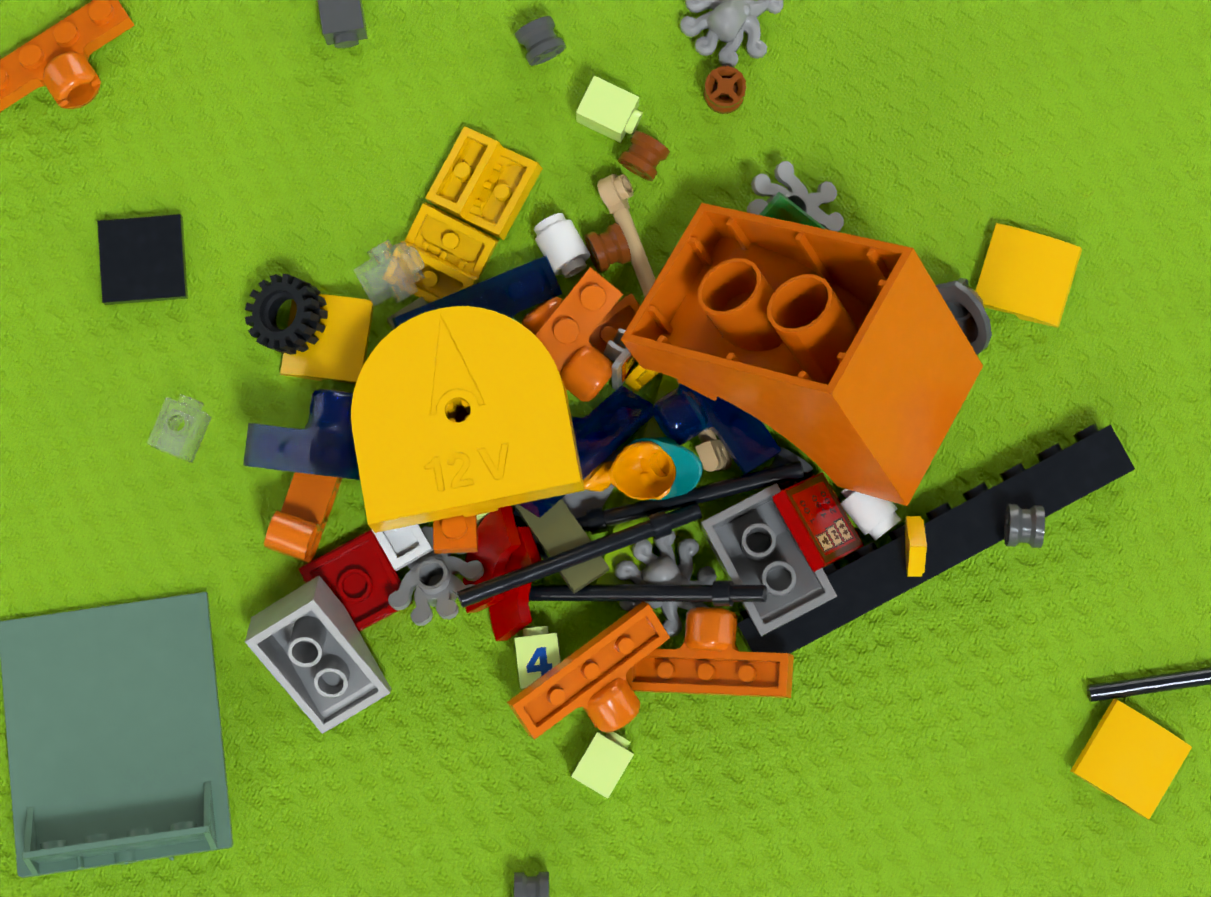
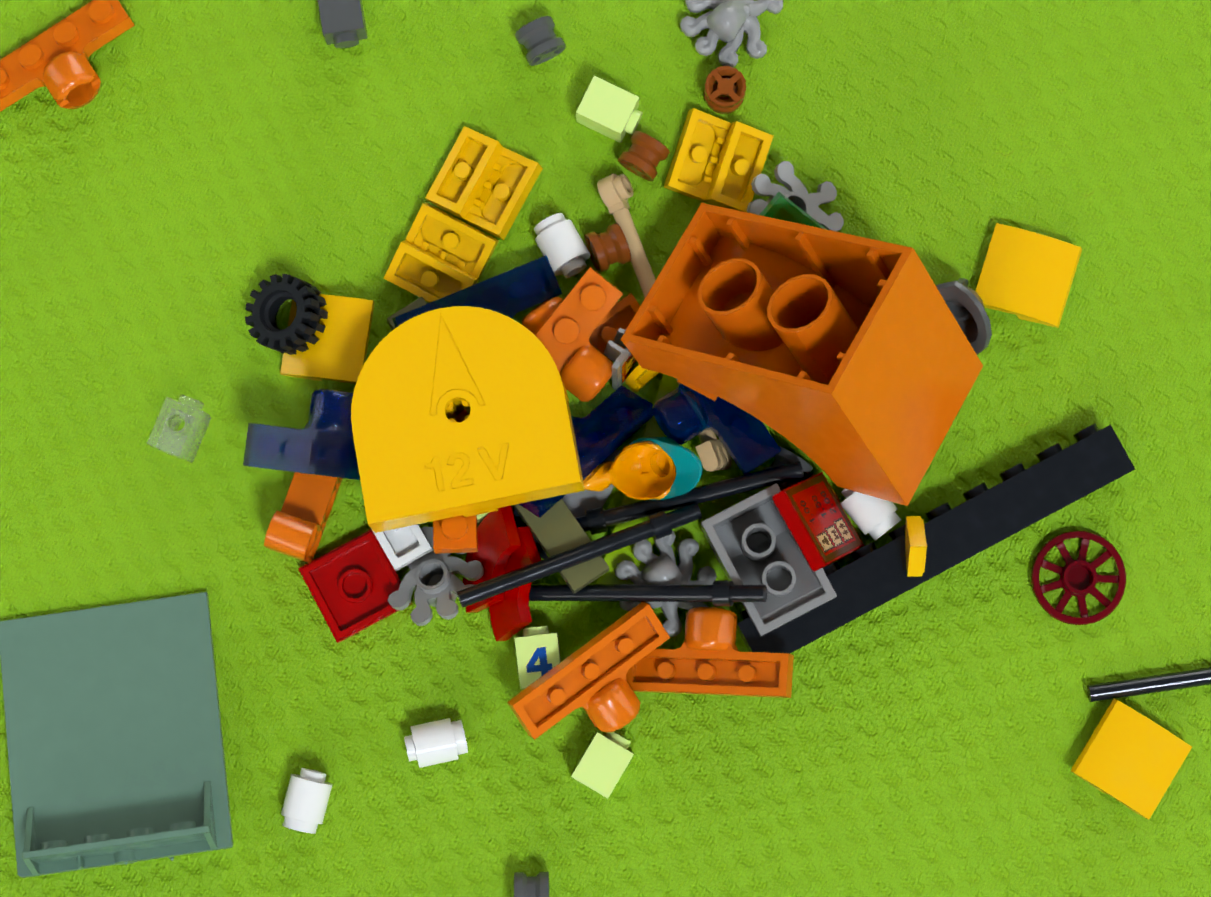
black tile [97,214,188,305] -> none
light grey slope [245,576,391,734] -> none
clear brick [353,240,426,306] -> none
dark grey wheel [1004,504,1045,548] -> none
none -> white brick [281,768,333,834]
none -> white brick [404,718,468,768]
none -> yellow slope [663,108,773,212]
none -> dark red wheel [1031,530,1126,625]

